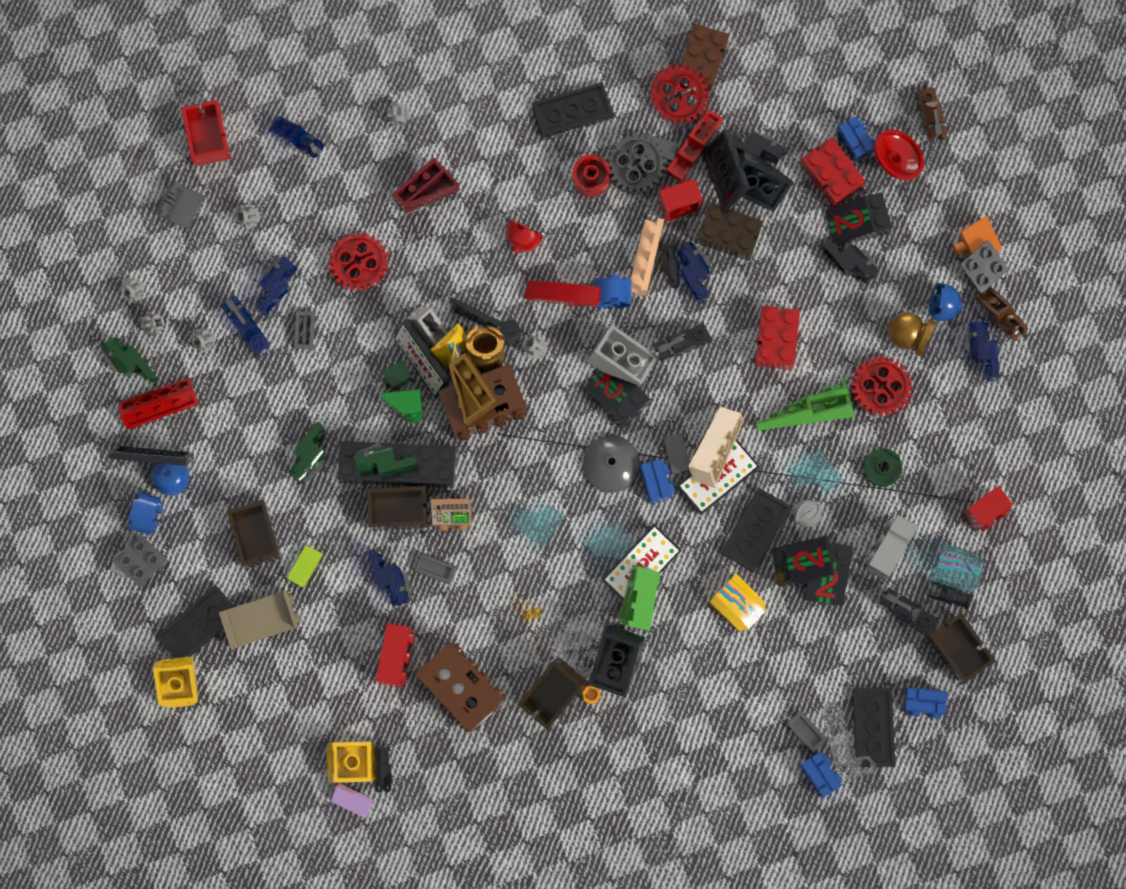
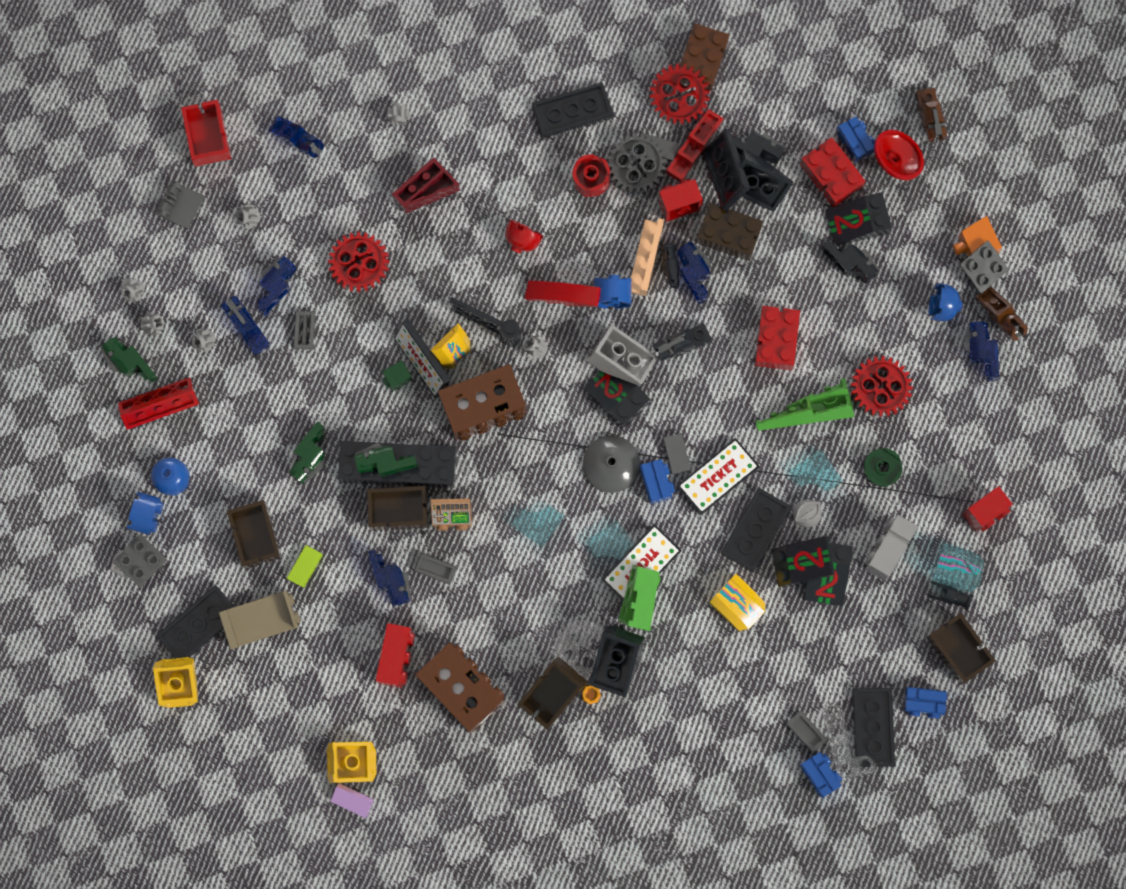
black tile [109,446,194,466] -> none
black piece [373,747,392,793] -> none
green slope [381,389,425,424] -> none
light grey torso [407,307,448,346] -> none
pearl gold wedge [449,353,500,426] -> none
pearl gold tile [466,325,505,373] -> none
clear yellow tile [522,607,543,620] -> none
tan wedge [689,407,744,488] -> none
black plate [879,587,937,636] -> none
pearl gold tile [888,312,936,357] -> none

